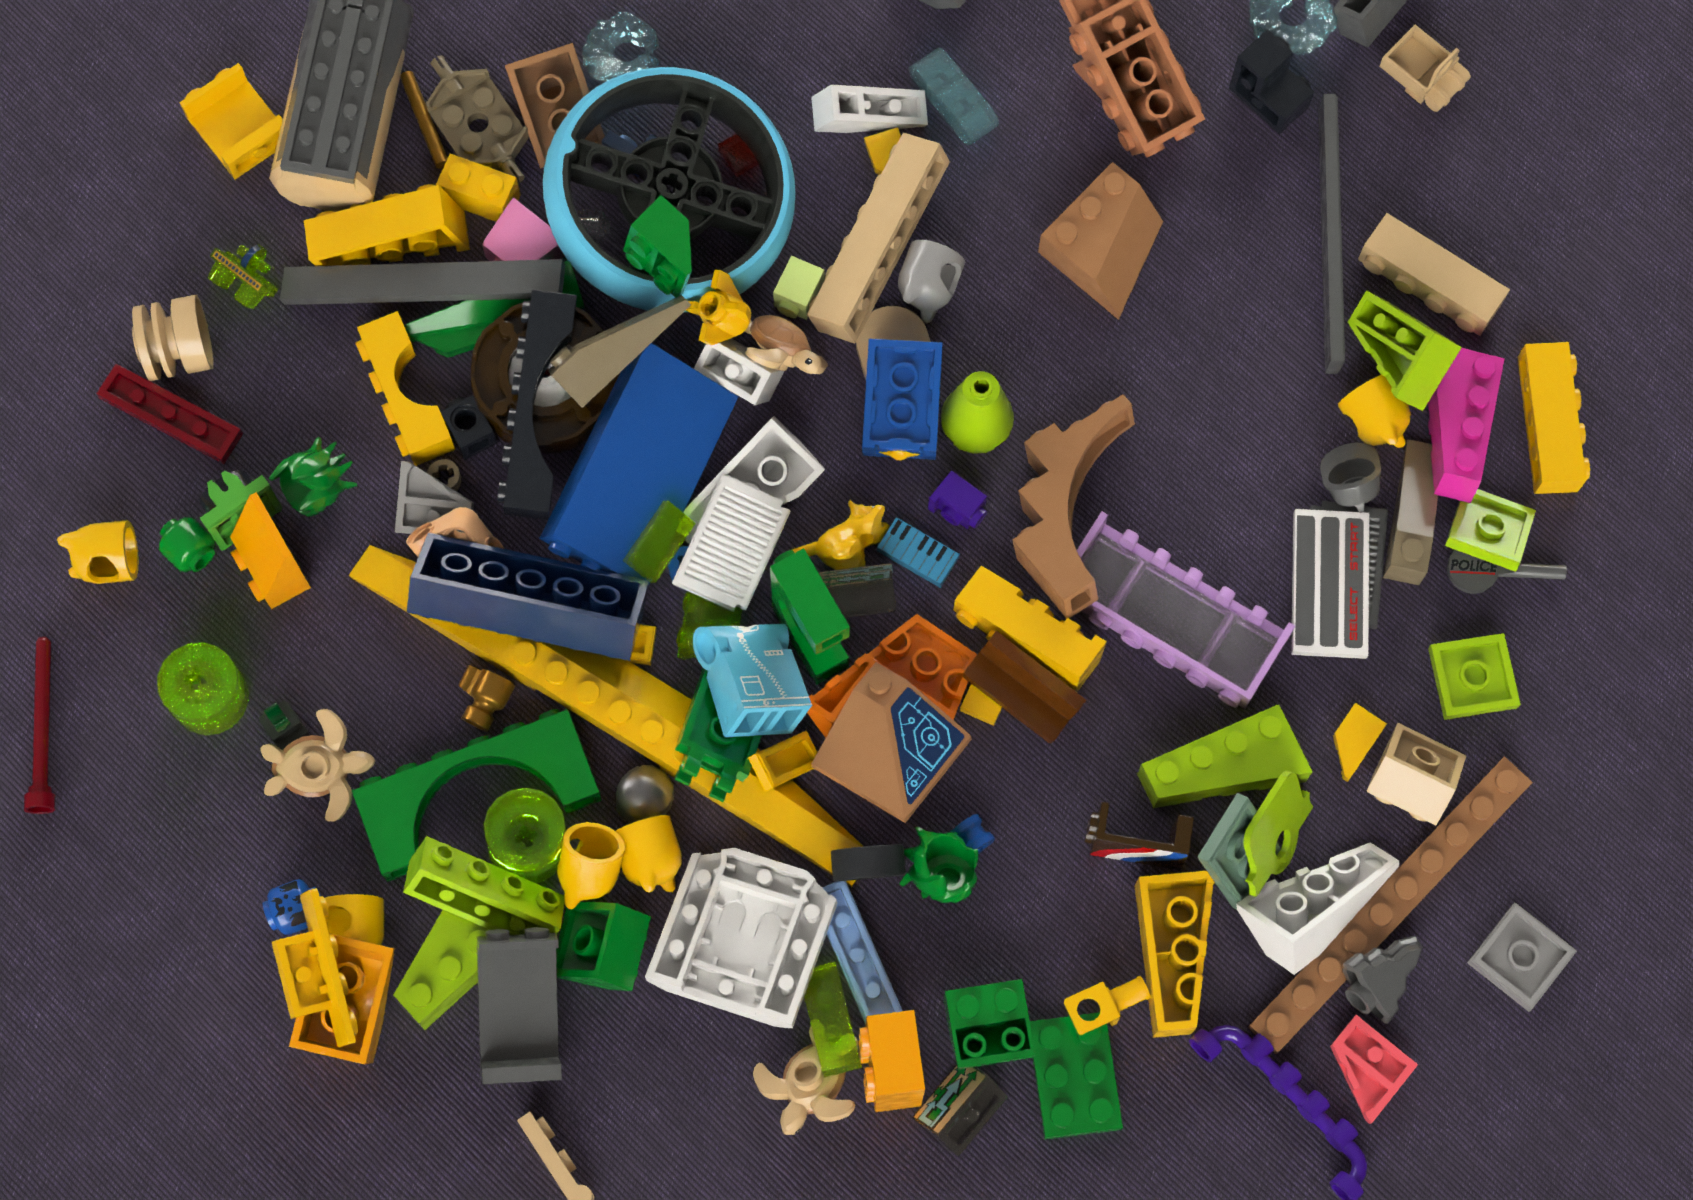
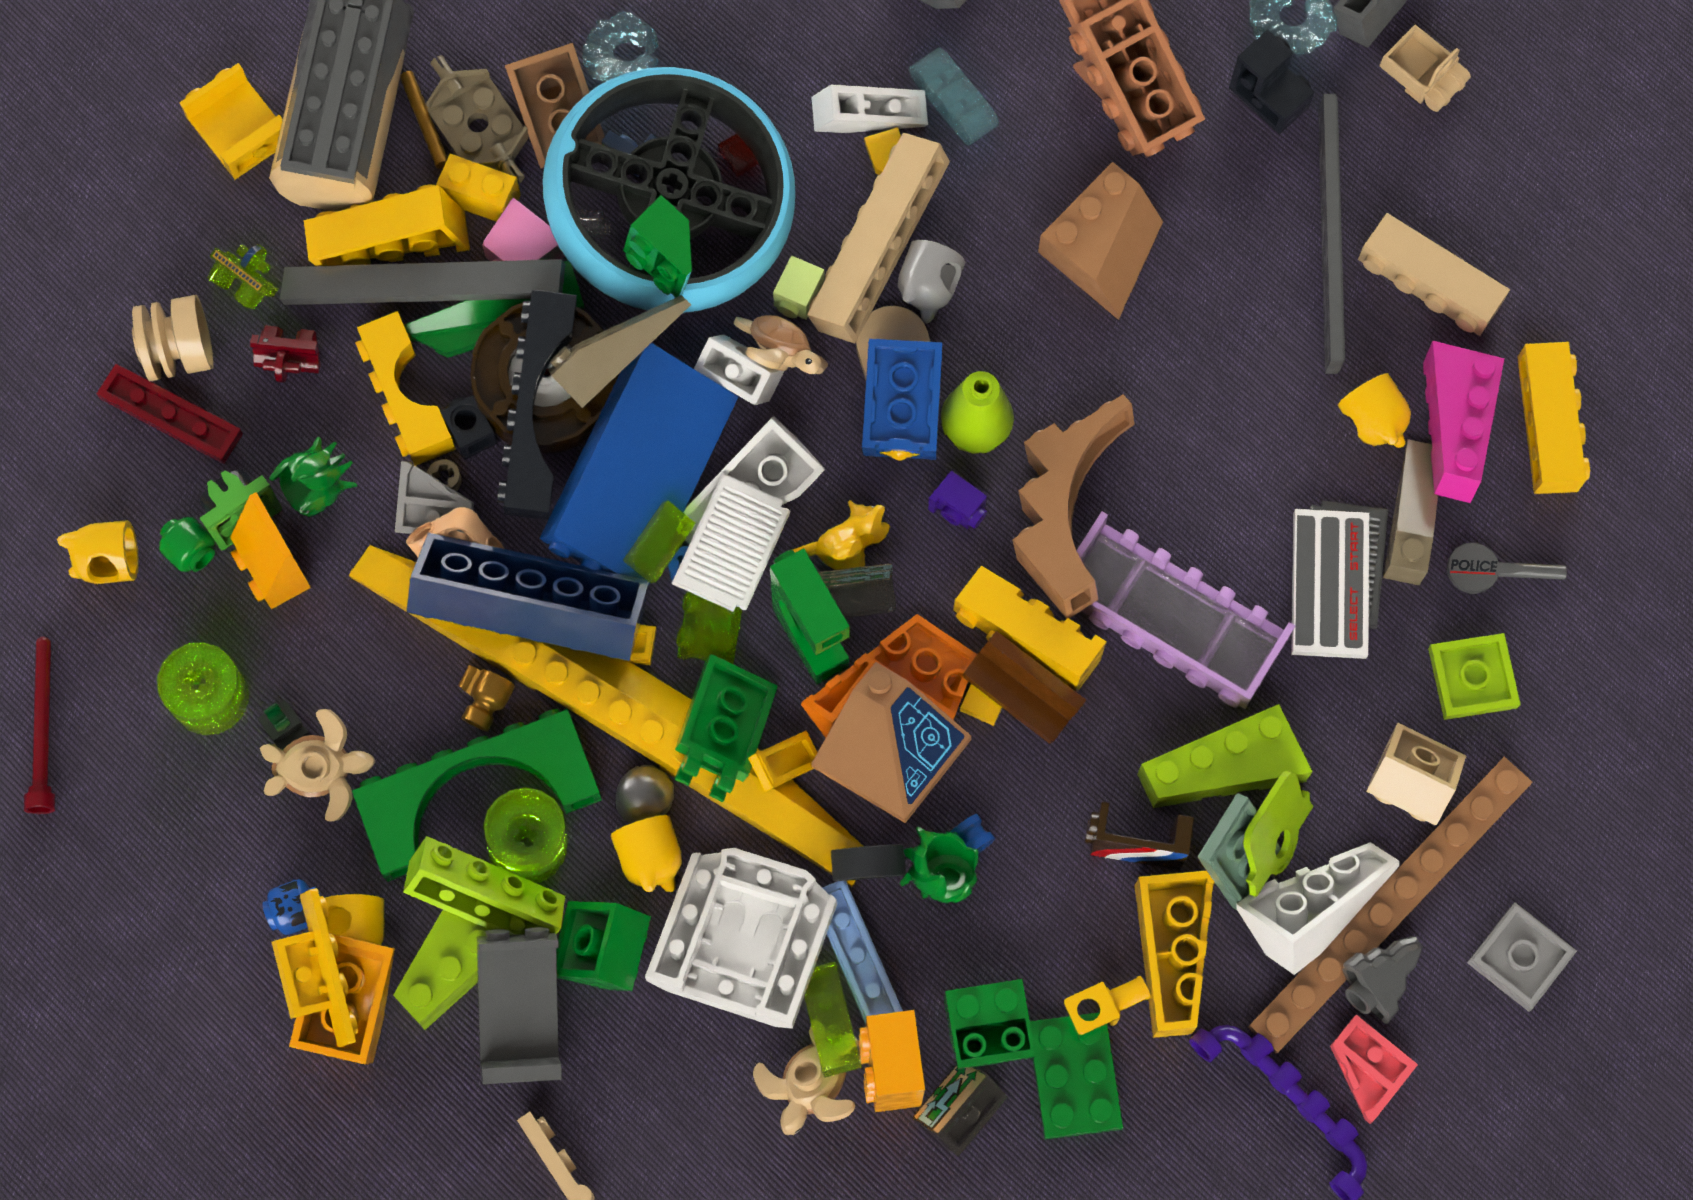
yellow piece [557,822,625,909] -> none
yellow brick [686,270,751,345] -> none
medium azure piece [693,624,812,737] -> none
dark azure tile [877,517,960,588] -> none
dark grey piece [1320,442,1382,513] -> none
yellow tile [1333,703,1387,782] -> none
lime wedge [1348,290,1462,411] -> none
lime plate [1445,489,1536,572] -> none
none -> dark red hips [250,325,321,383]

